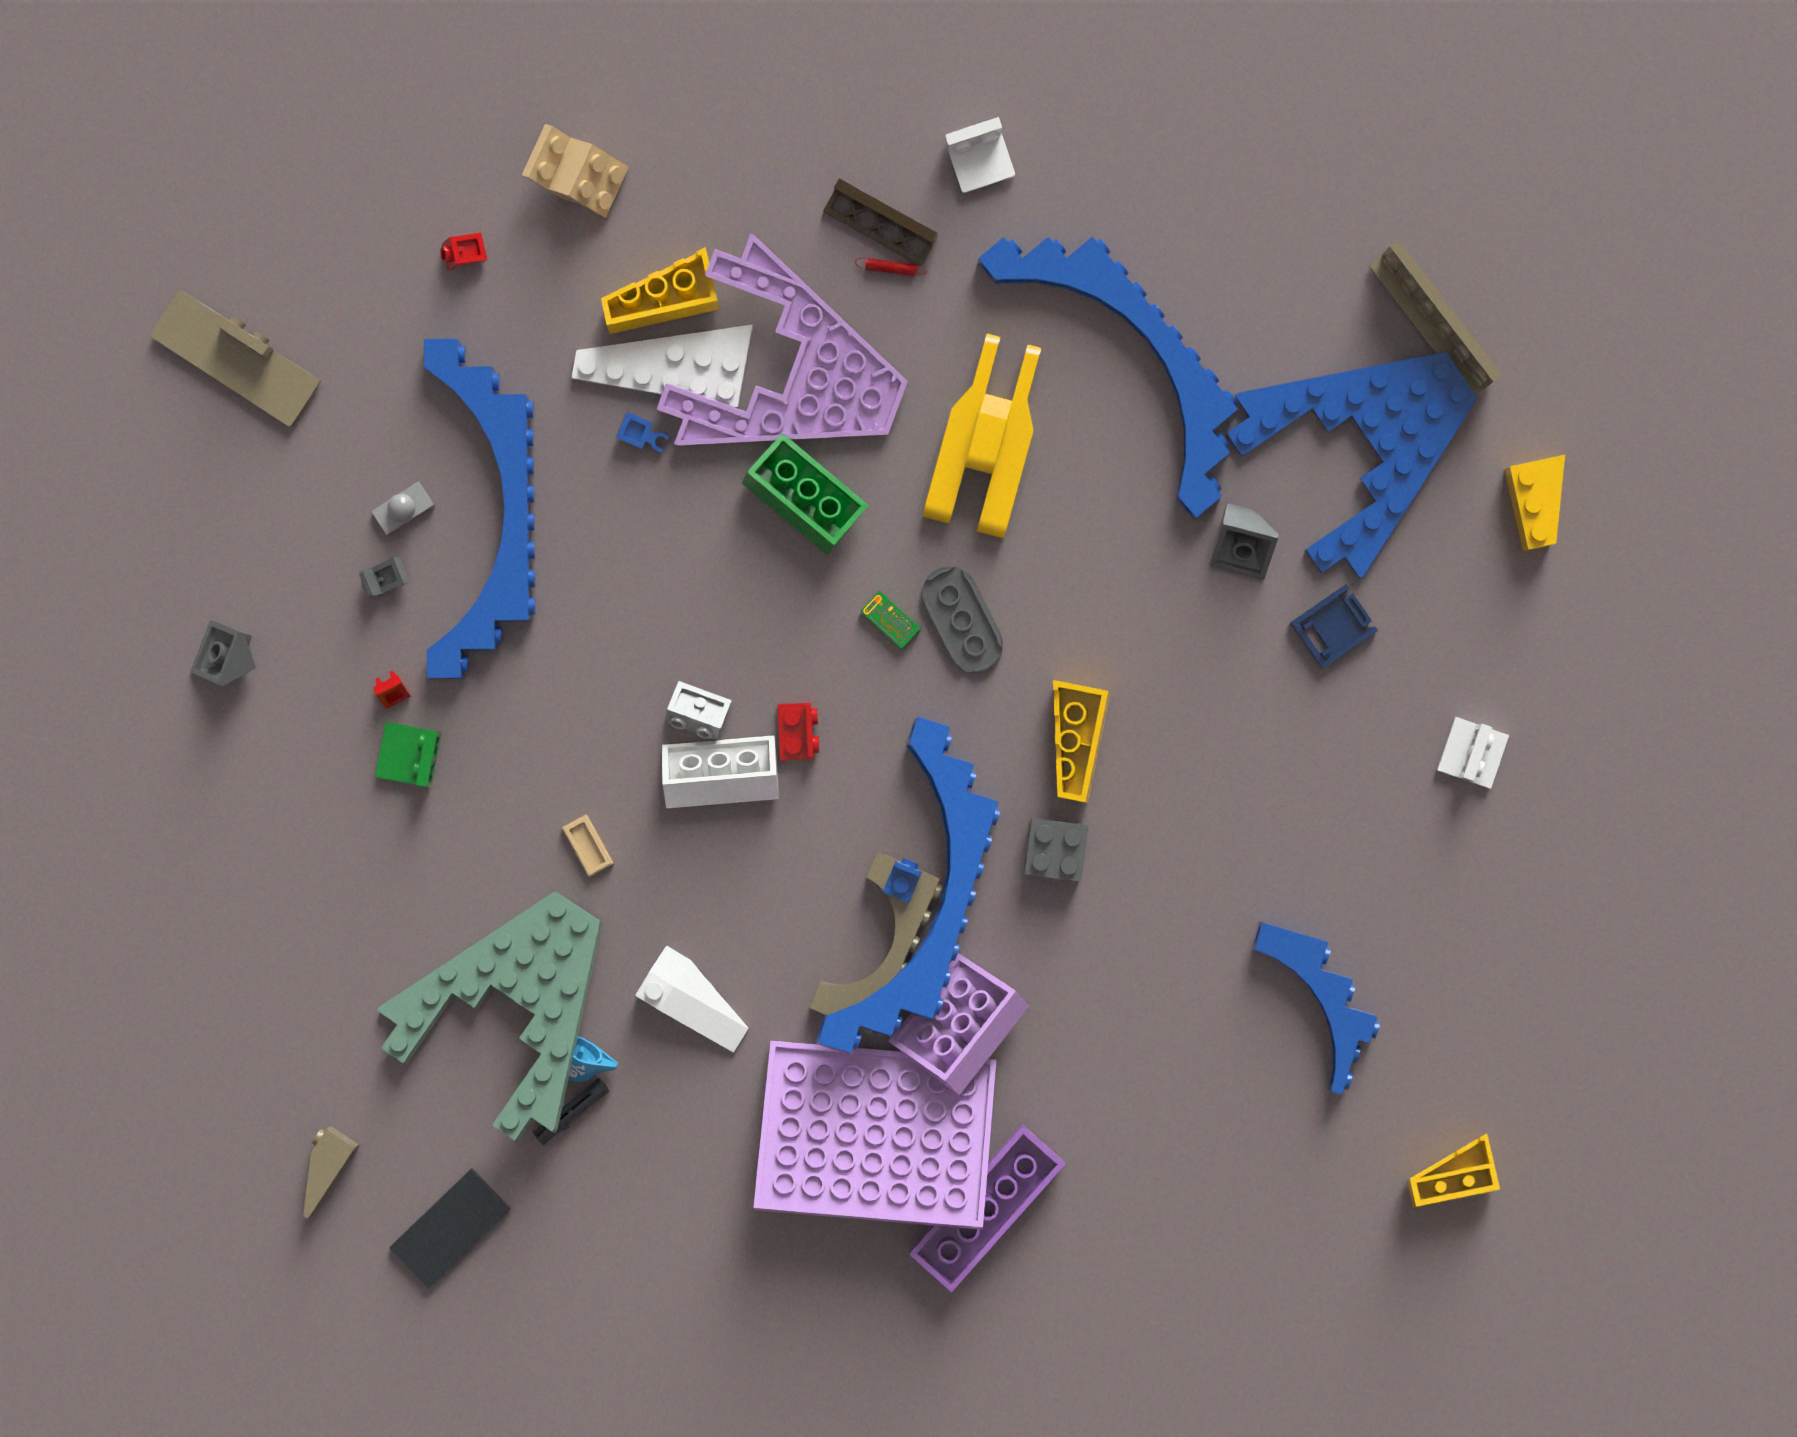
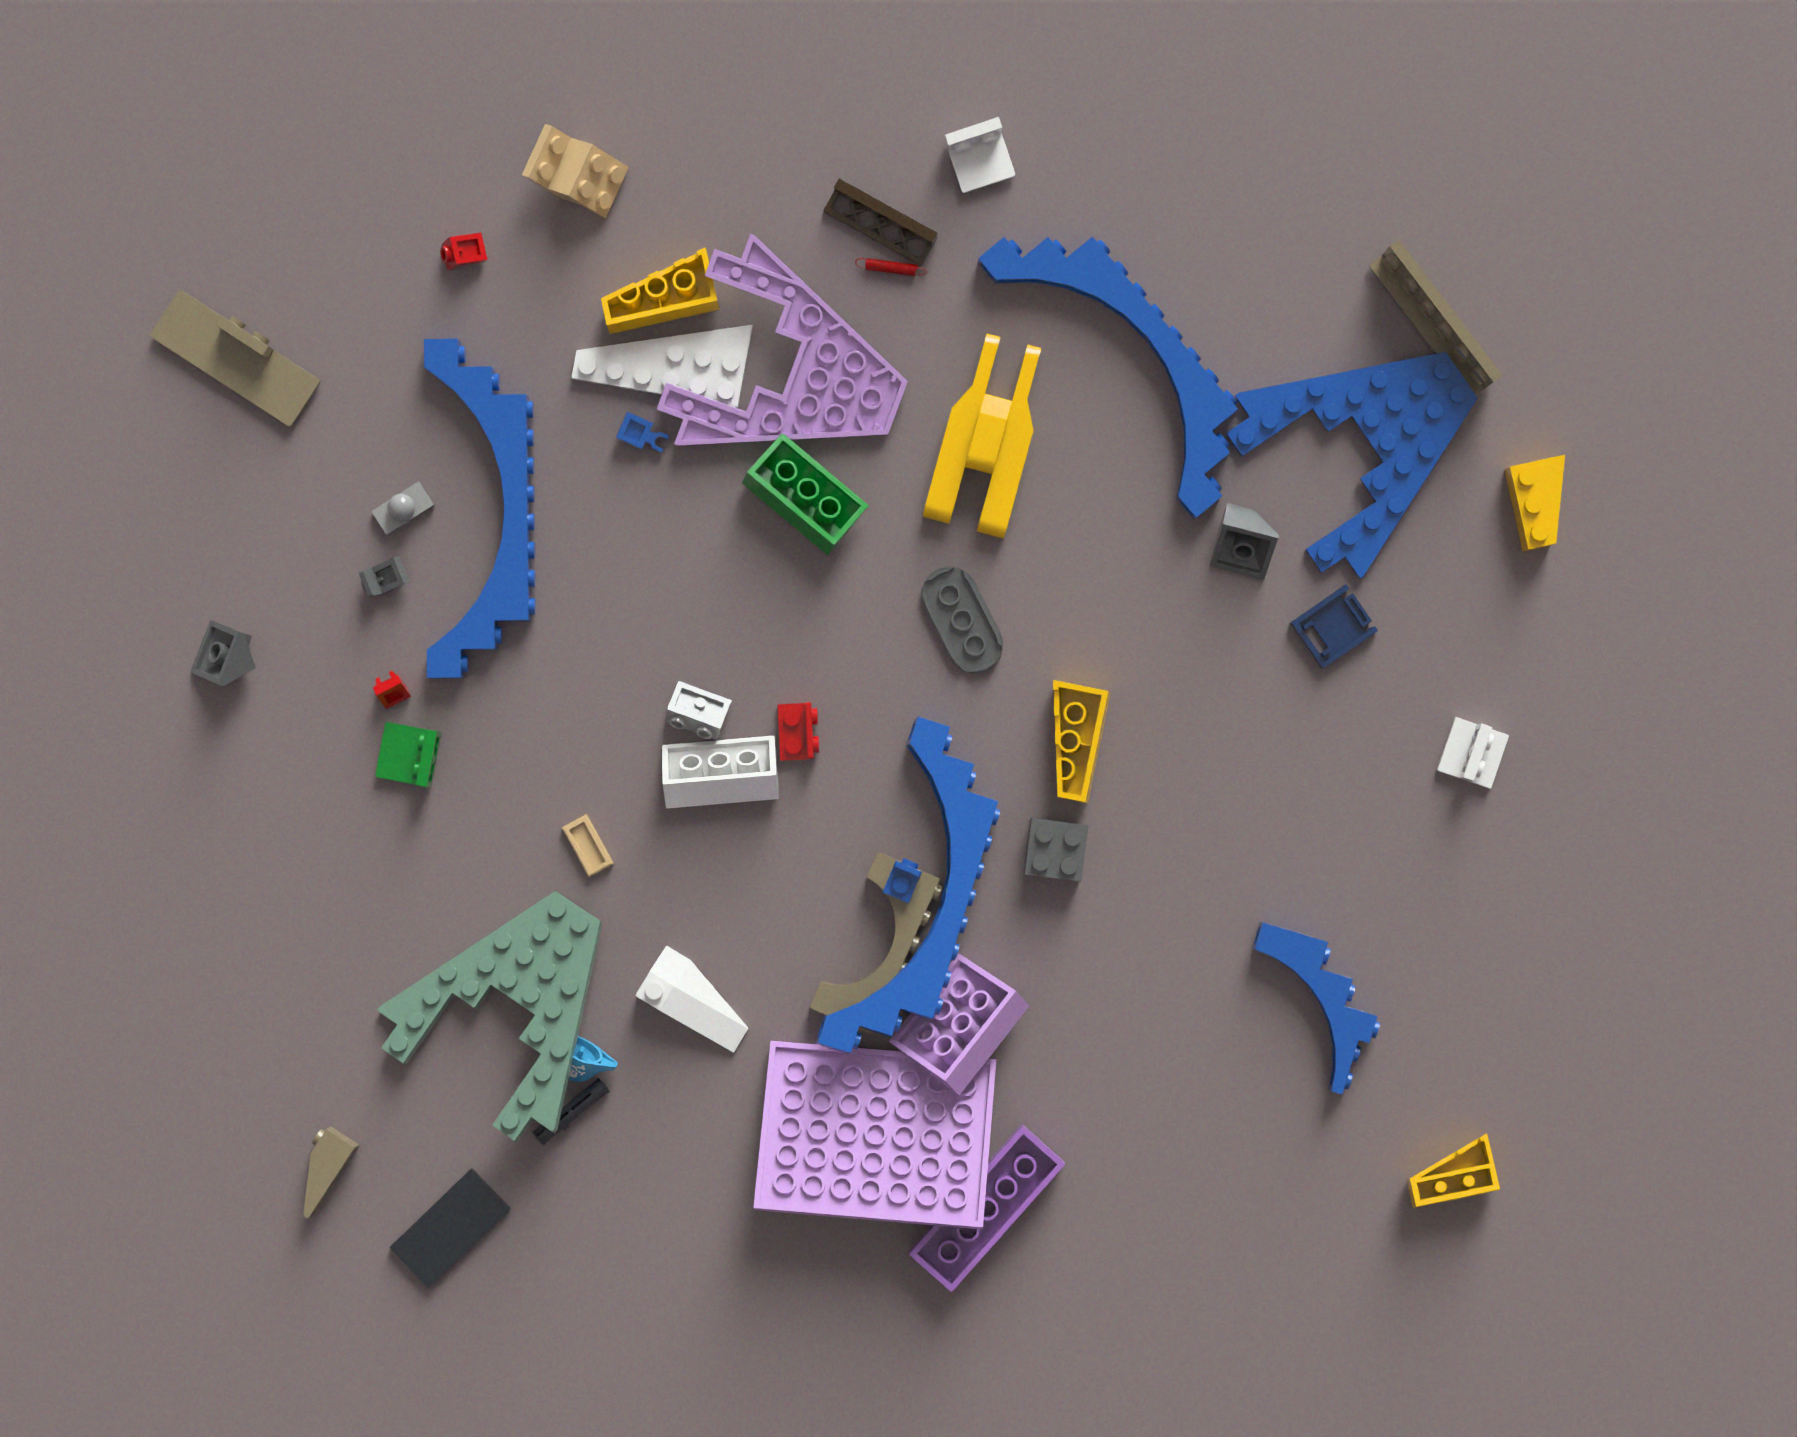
green tile [860,591,921,649] -> none

